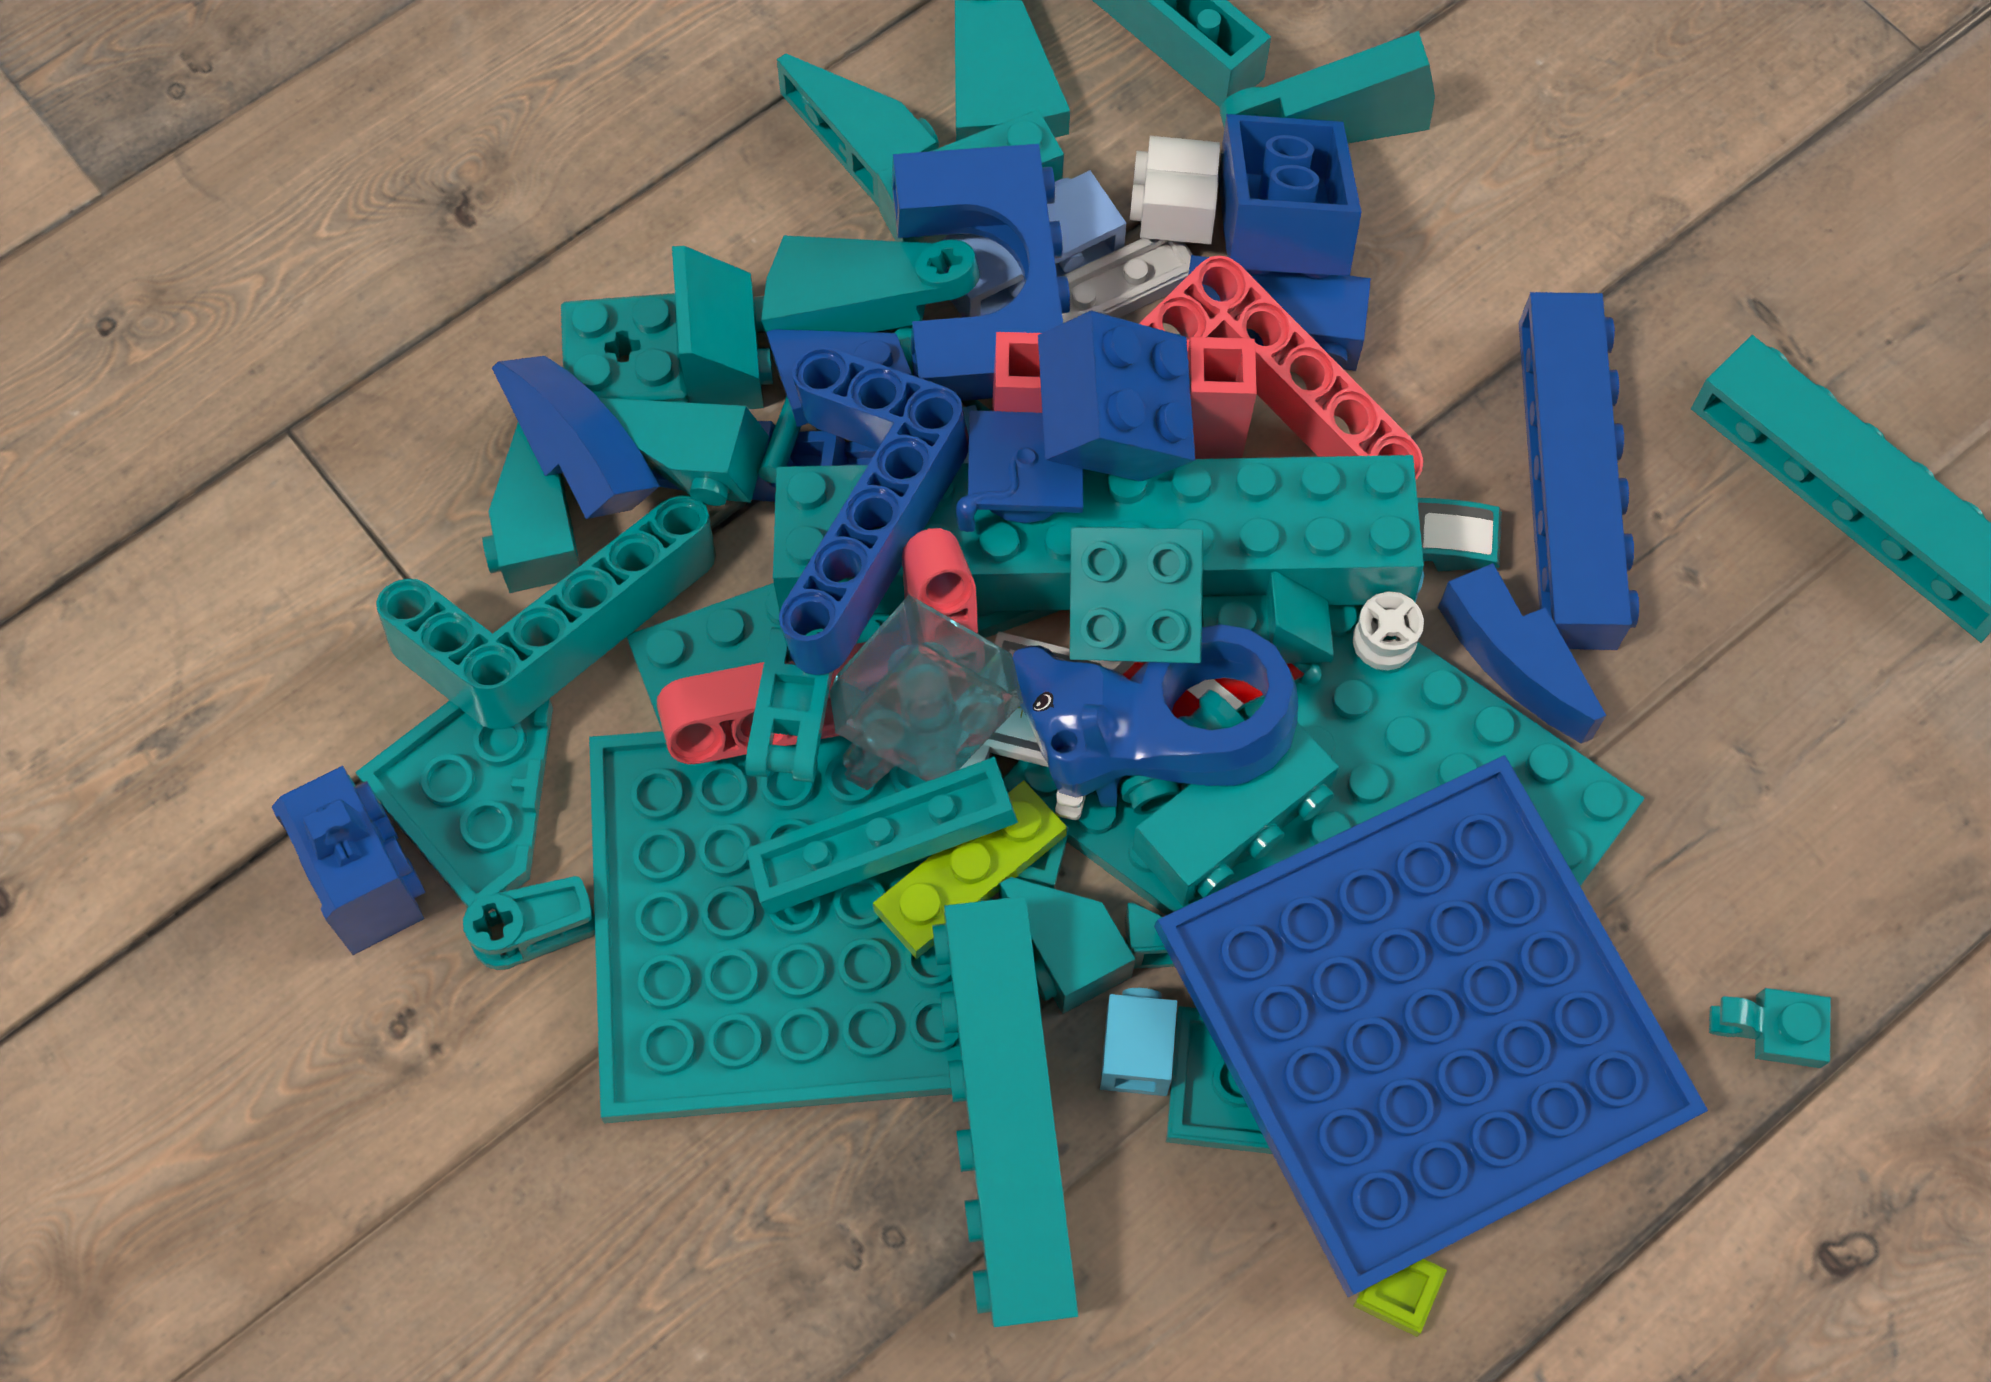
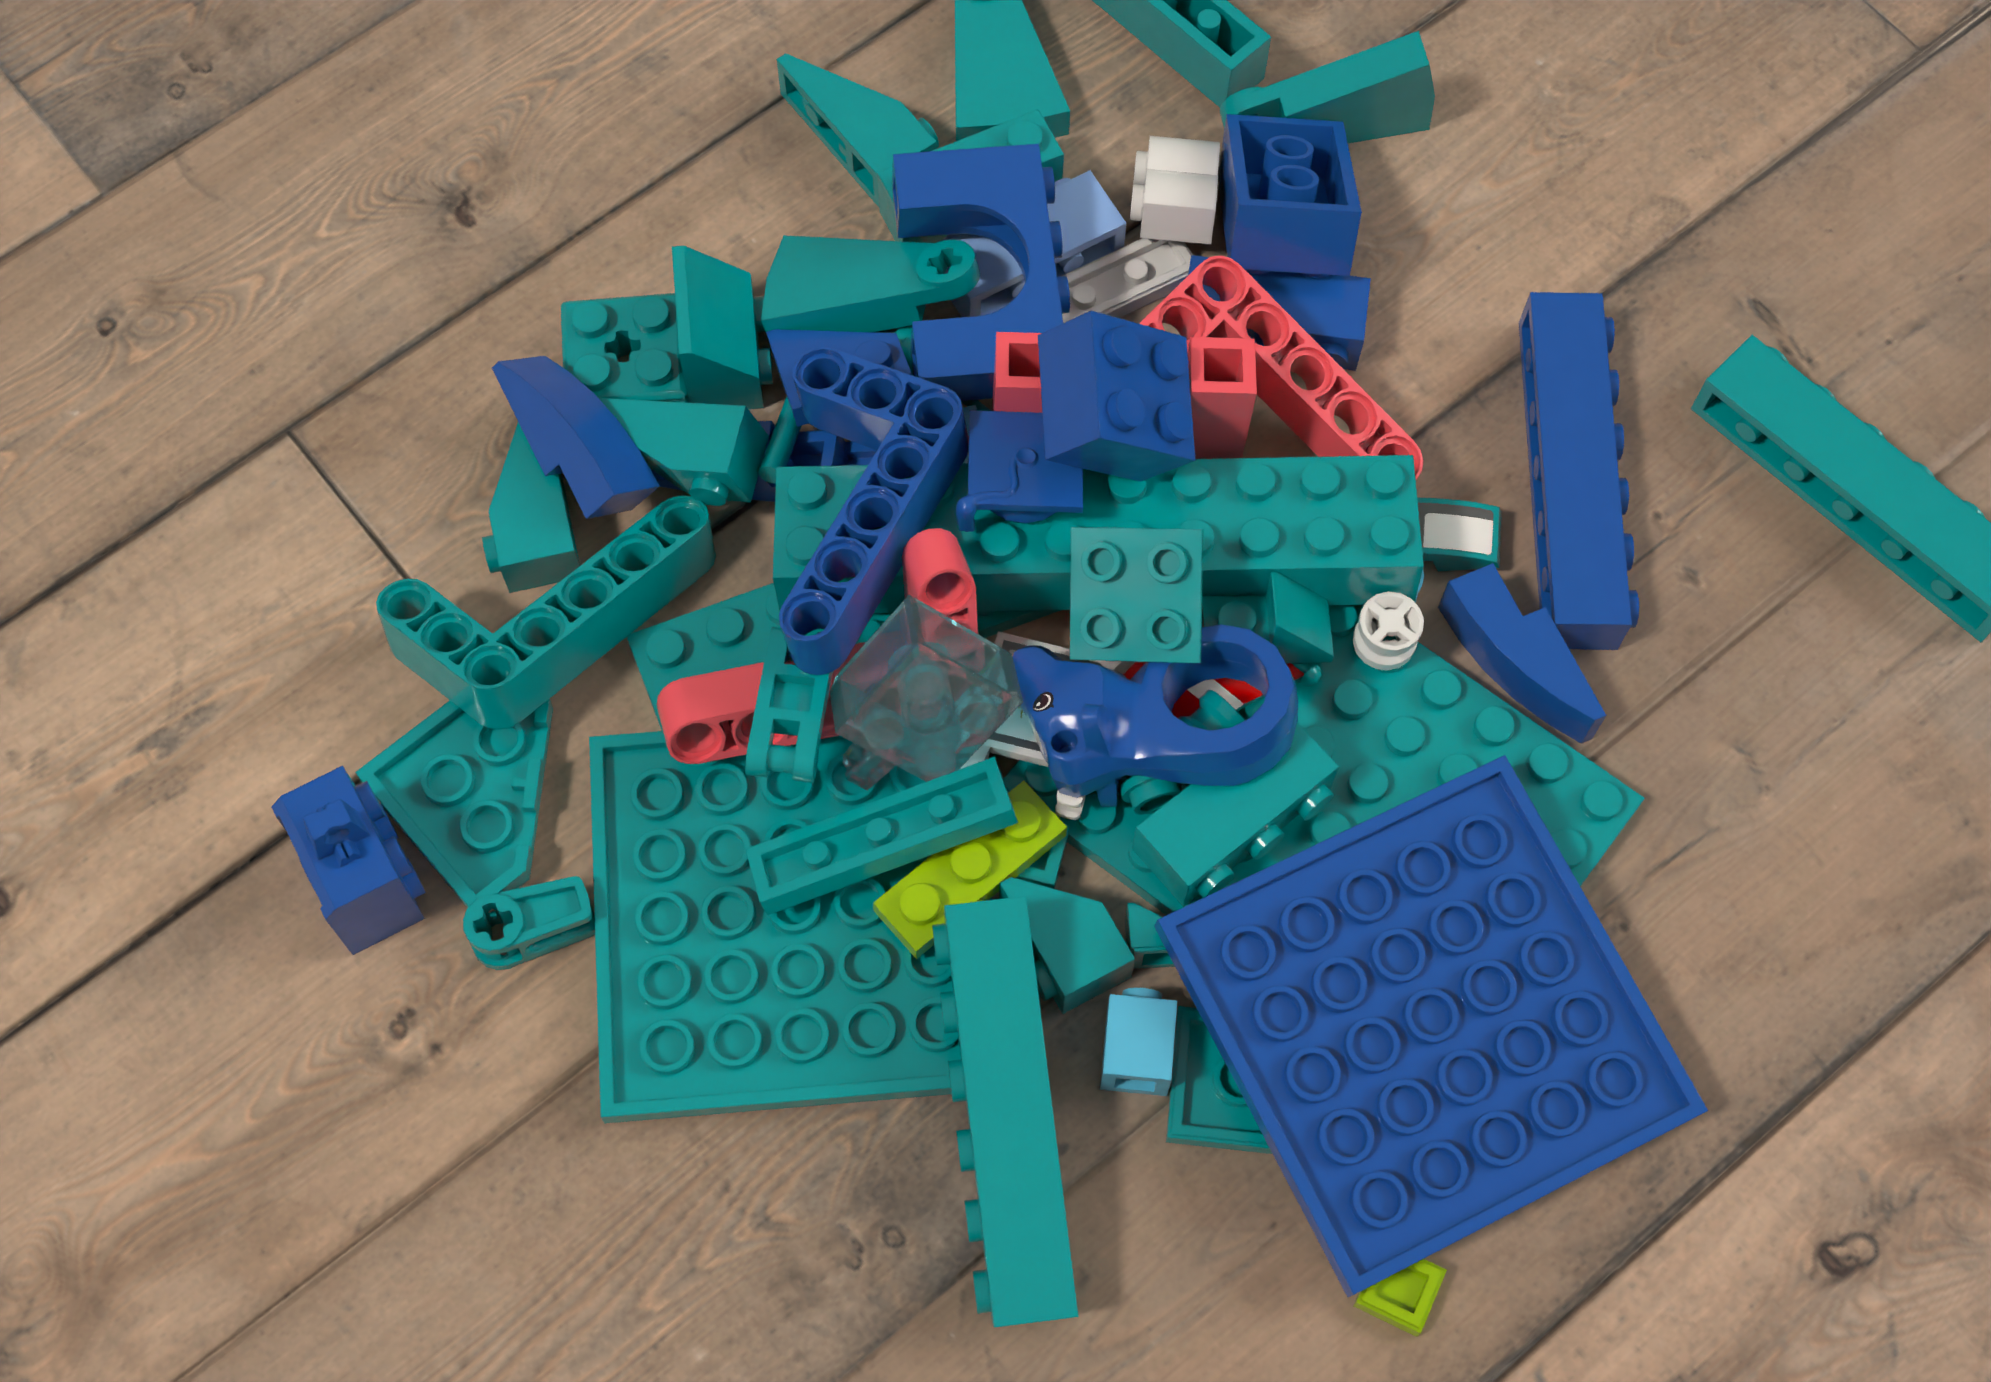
teal plate [1709,988,1831,1068] -> none

